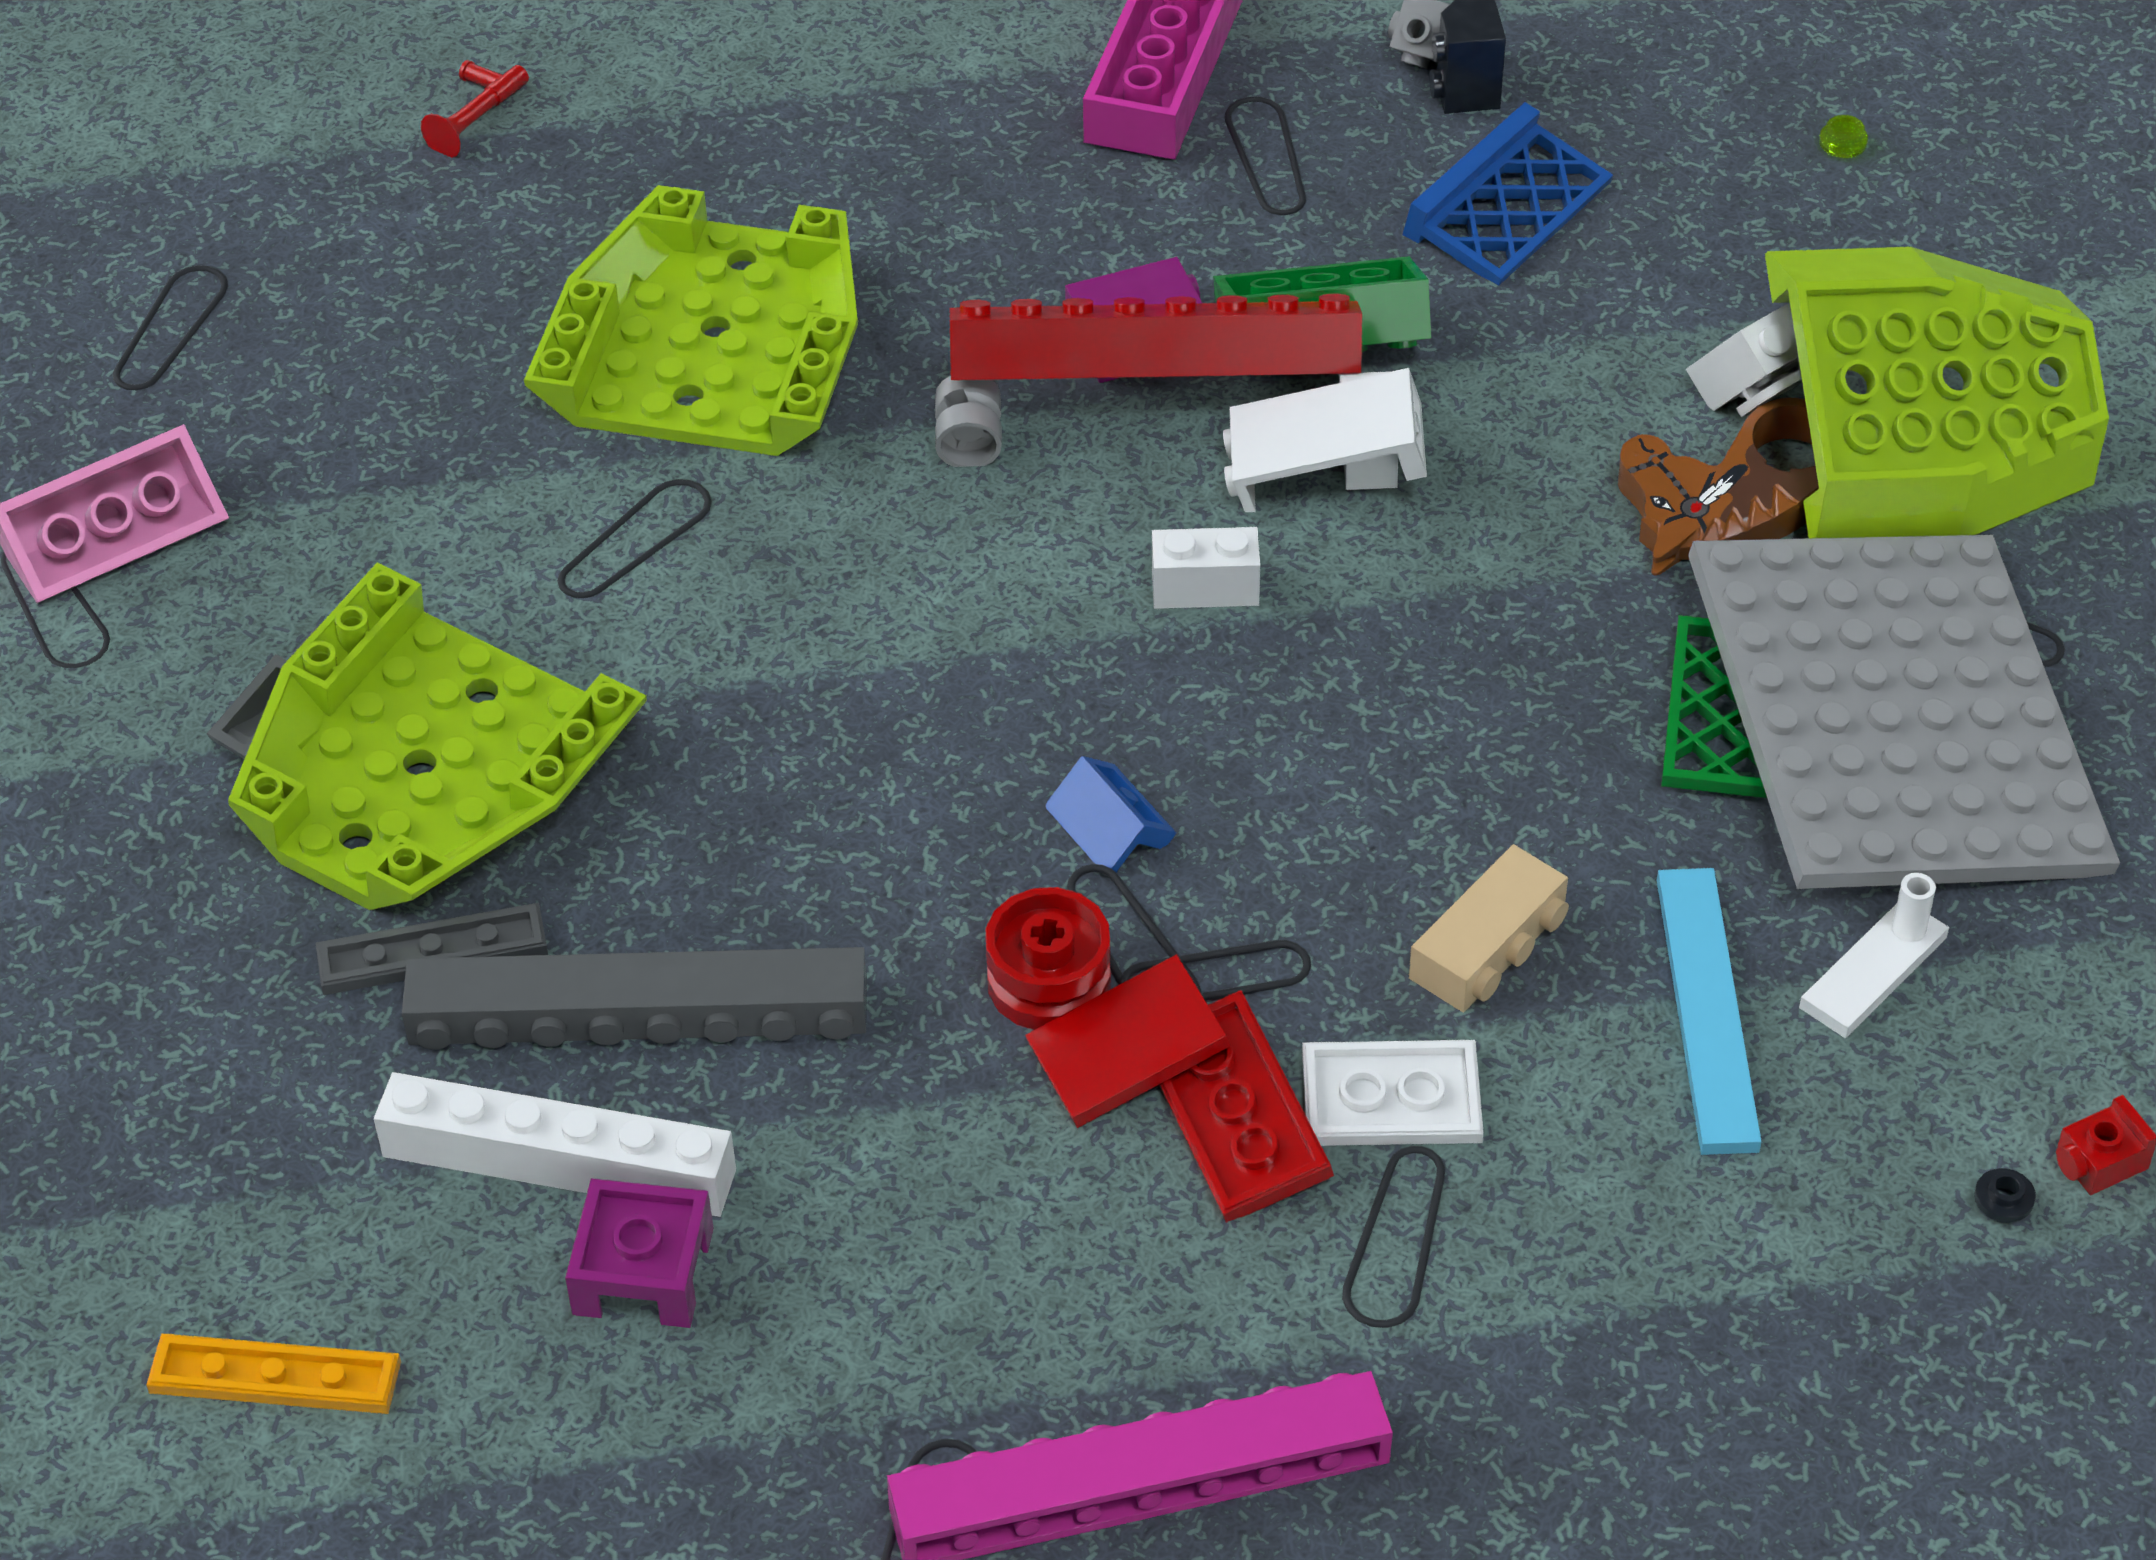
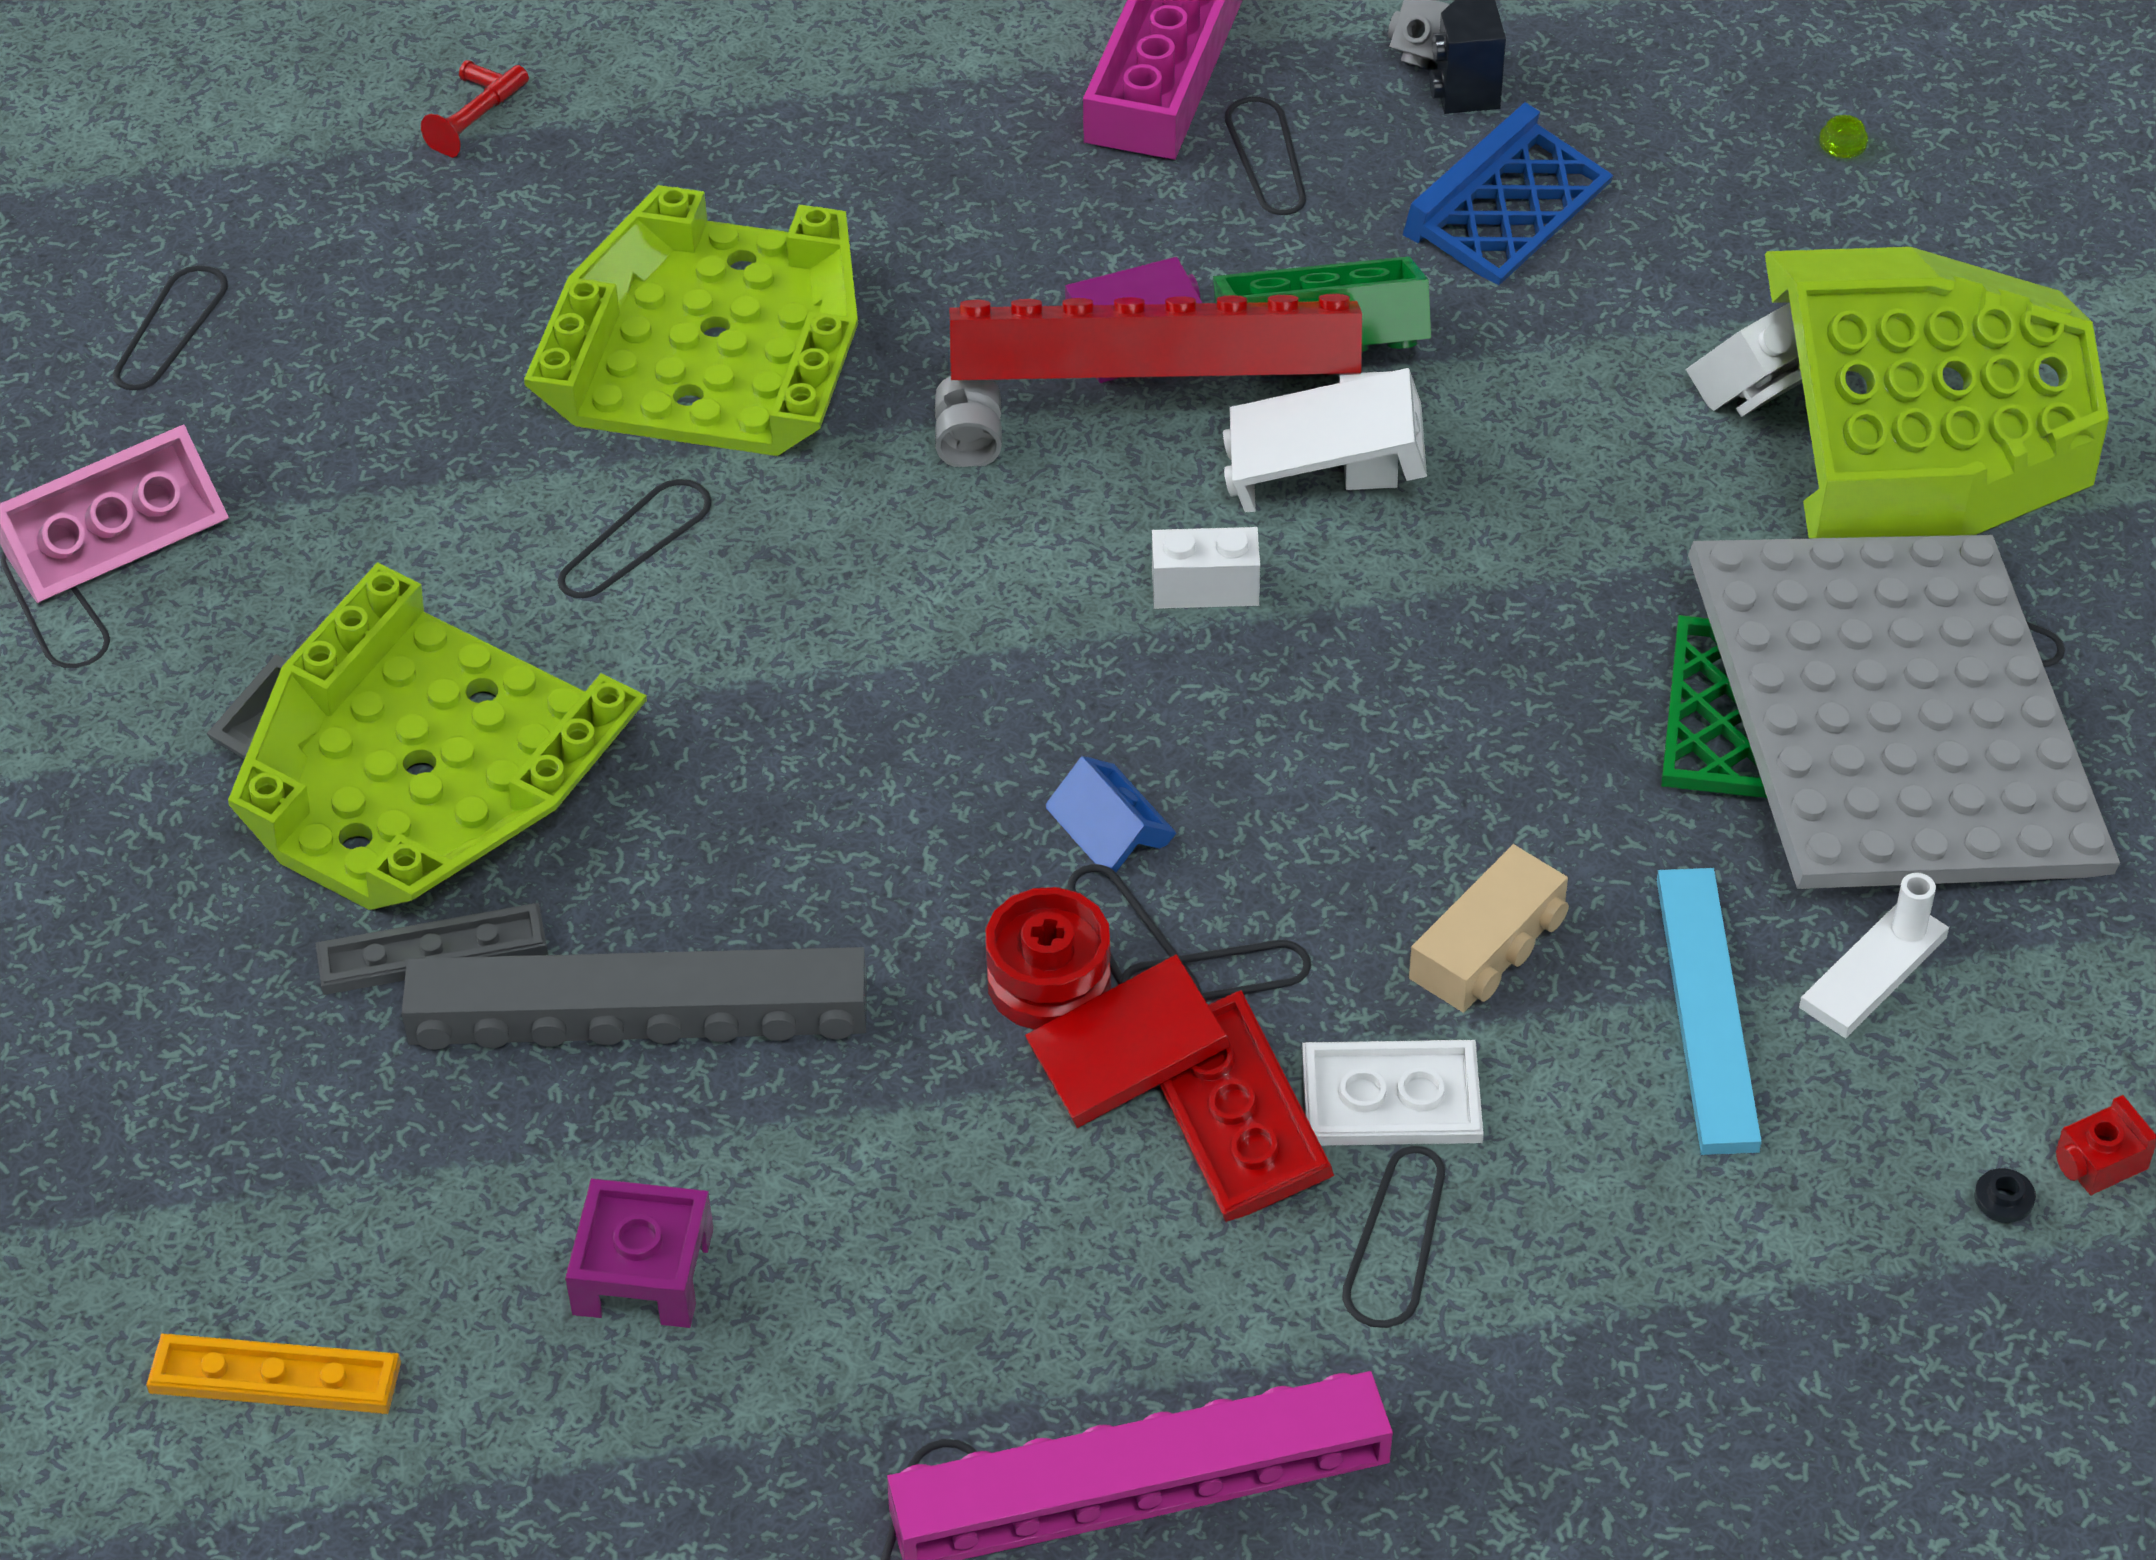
white brick [374,1072,736,1217] -> none
dark orange animal [1618,398,1819,576] -> none

